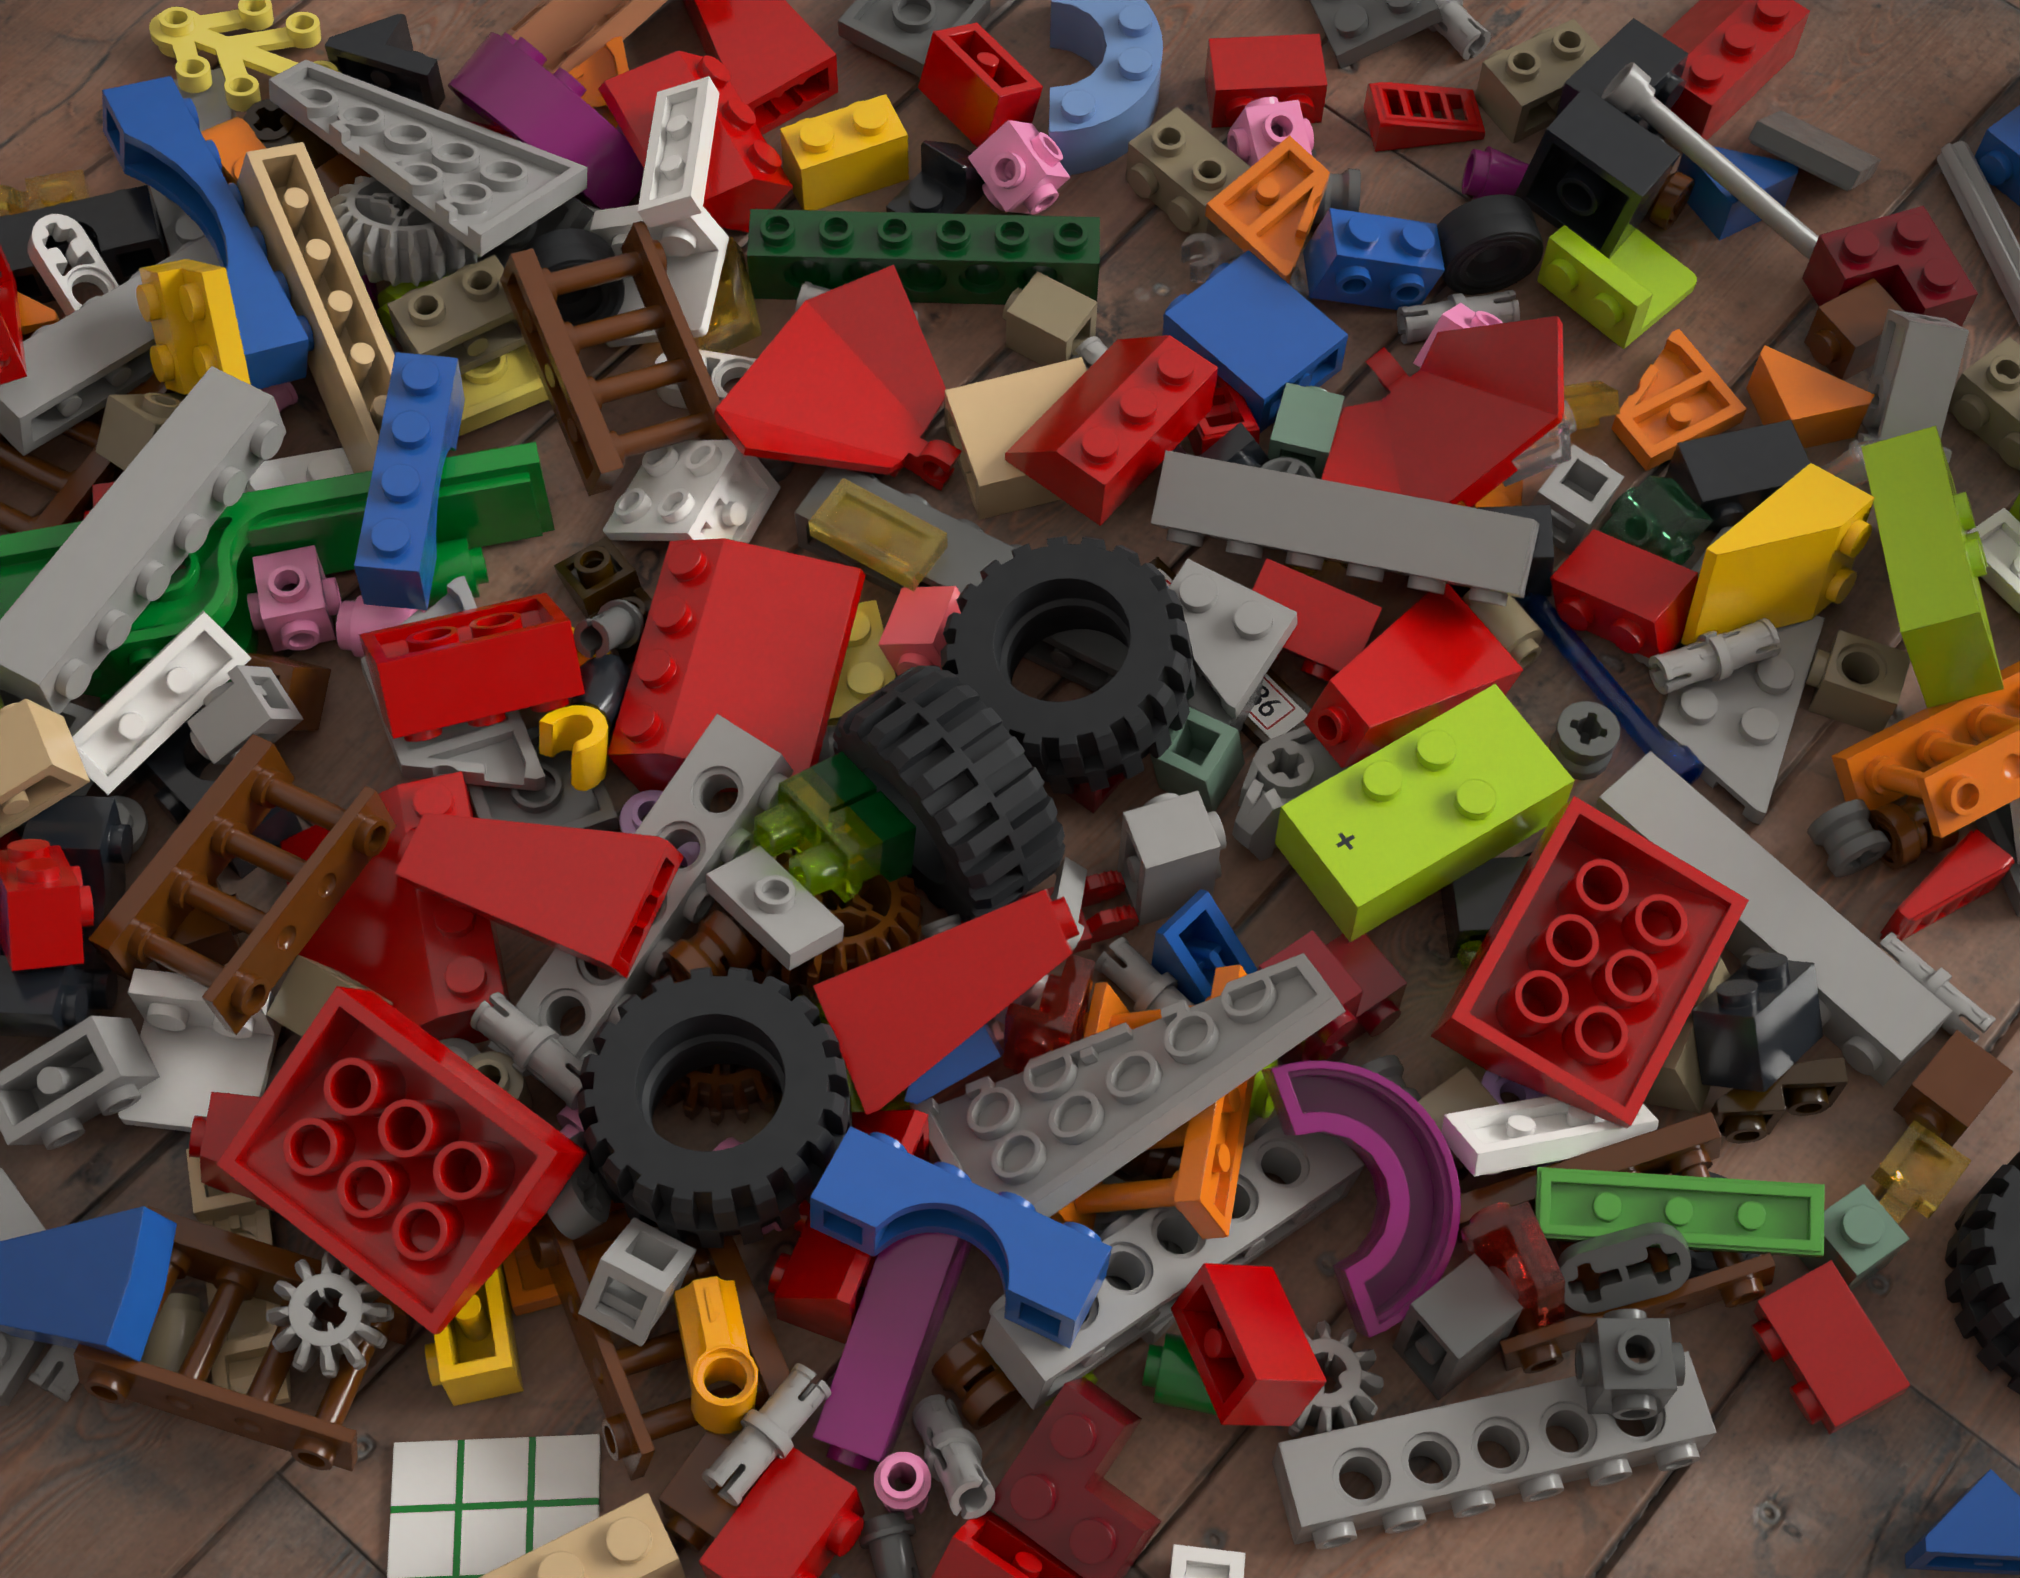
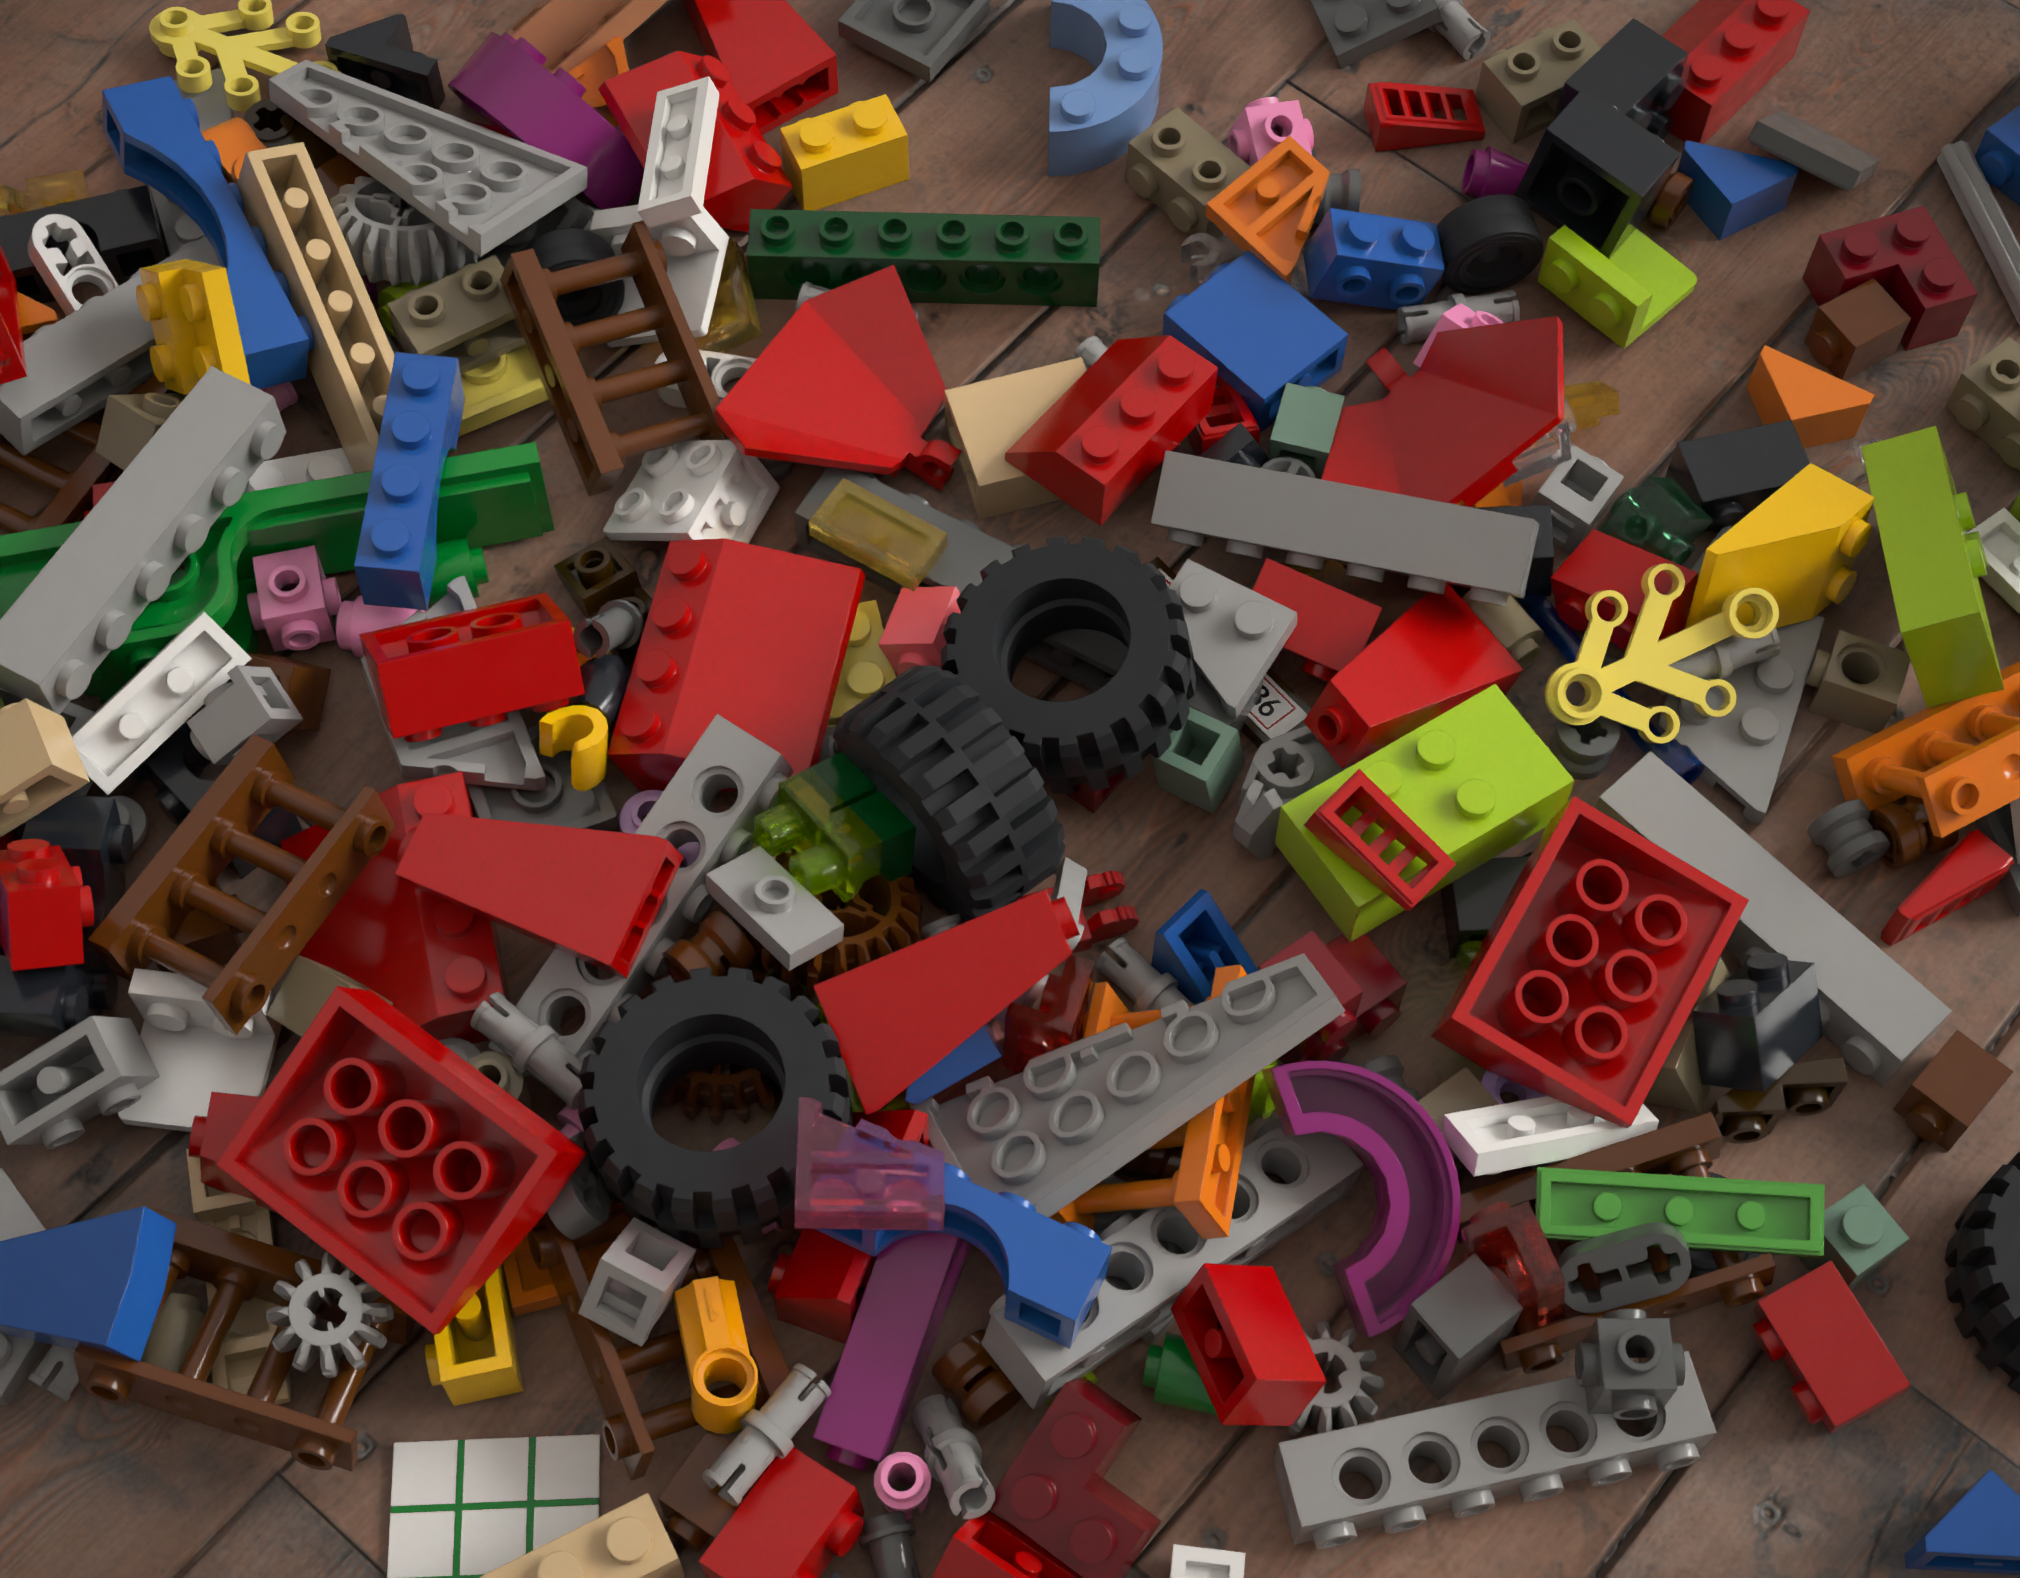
black slope [886,140,985,214] -> none
red brick [918,22,1043,148] -> none
bright pink brick [968,120,1071,215] -> none
dark tan brick [1002,271,1098,366] -> none
light grey brick [1117,790,1227,926] -> none
red brick [1205,33,1328,128] -> none
light grey piece [1601,62,1819,259] -> none
orange wing [1611,329,1747,471] -> none
light grey piece [1857,309,1969,463] -> none
clear yellow plate [1871,1120,1971,1225] -> none
light grey pin [1880,932,1996,1043] -> none
none -> clear pink wing [795,1097,945,1230]
none -> red slope [1304,769,1456,912]
none -> light yellow plant [1545,563,1779,744]

